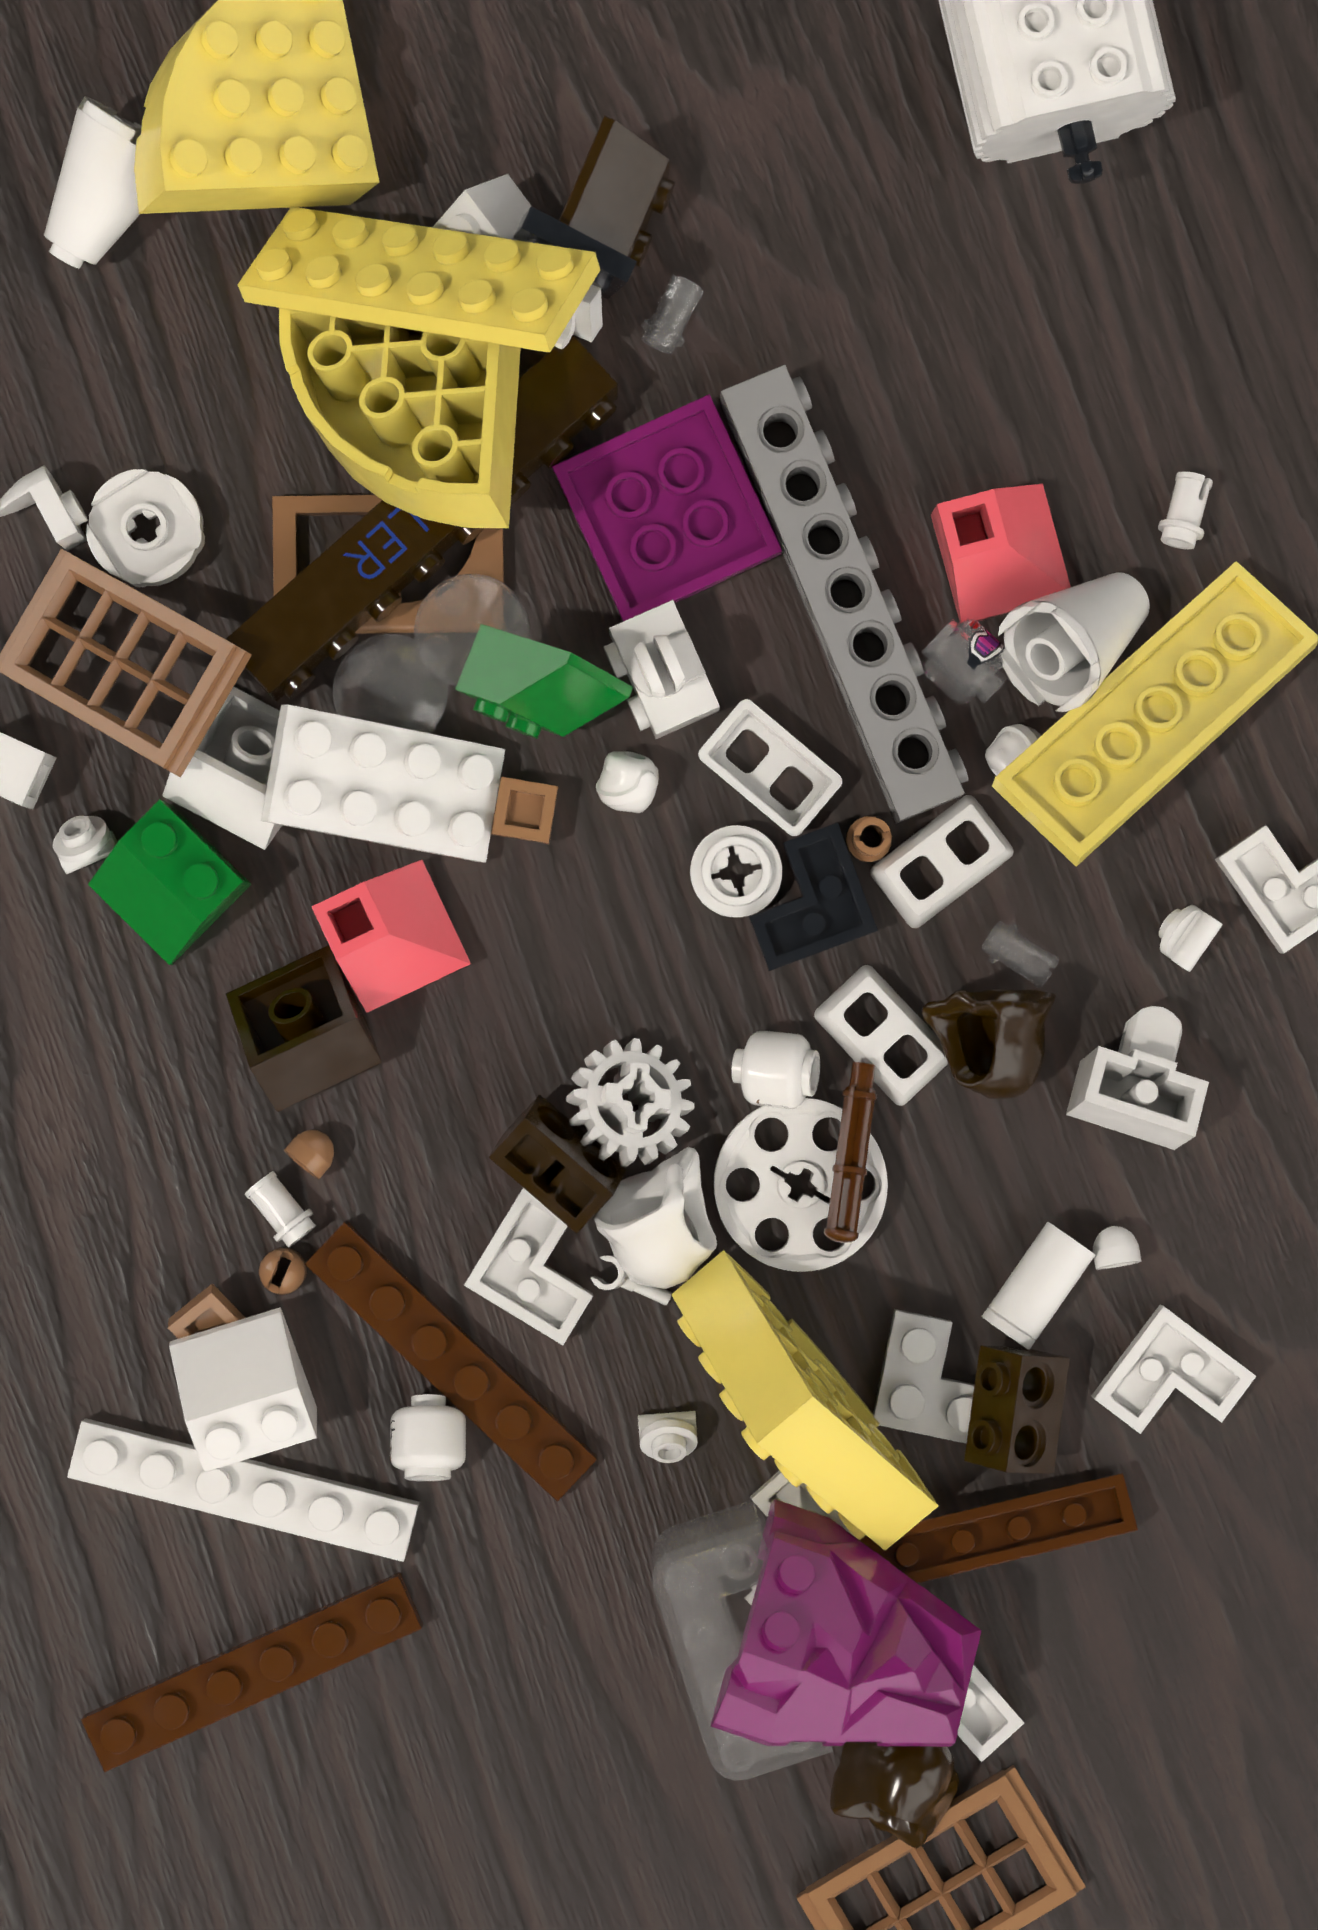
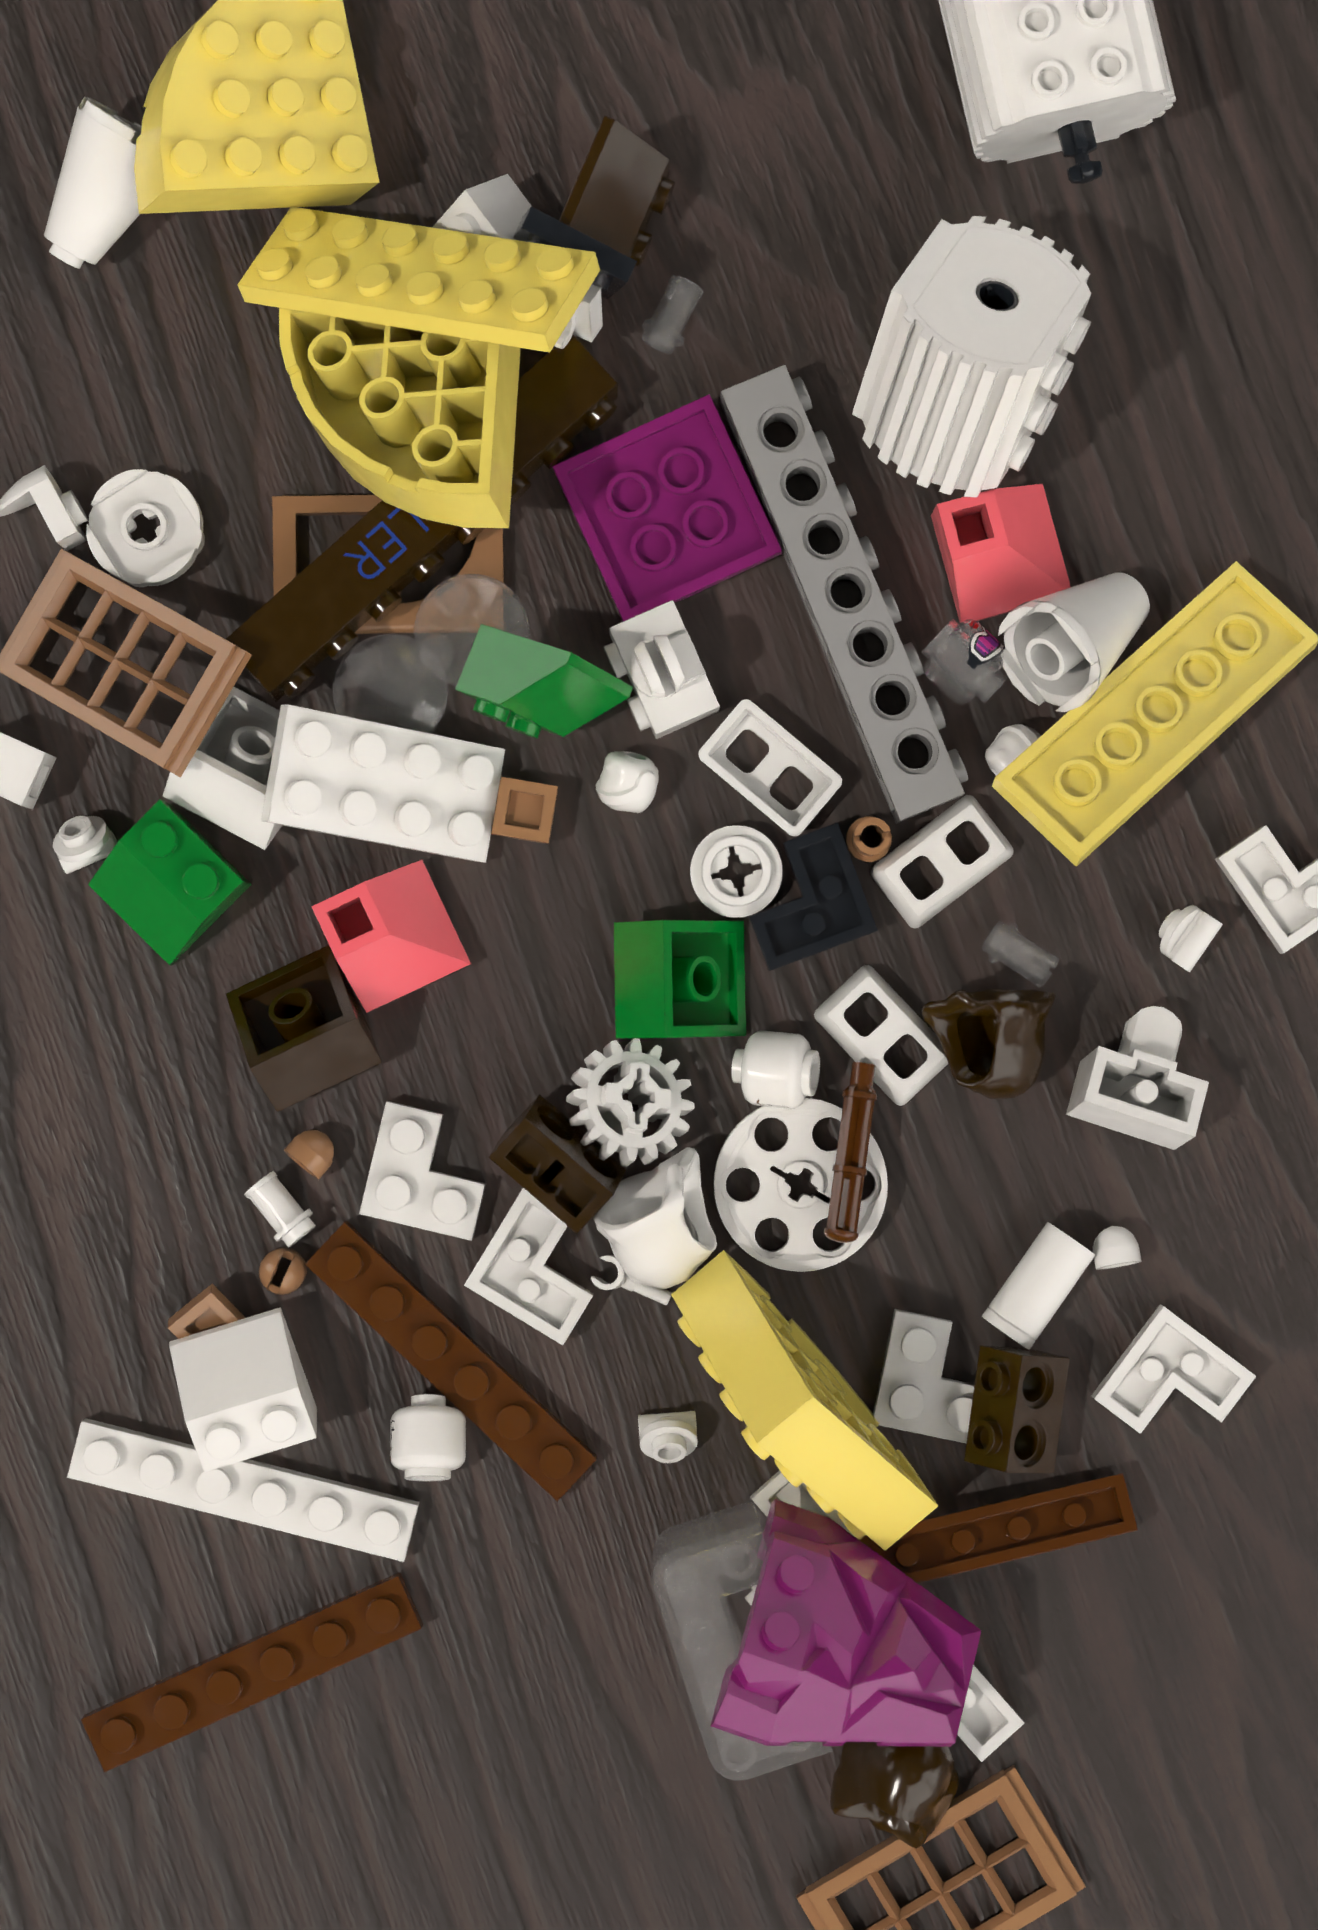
white pin [1158,472,1213,550] -> none
none -> white plate [359,1101,486,1241]
none -> green slope [614,920,746,1039]
none -> white piece [852,216,1091,497]

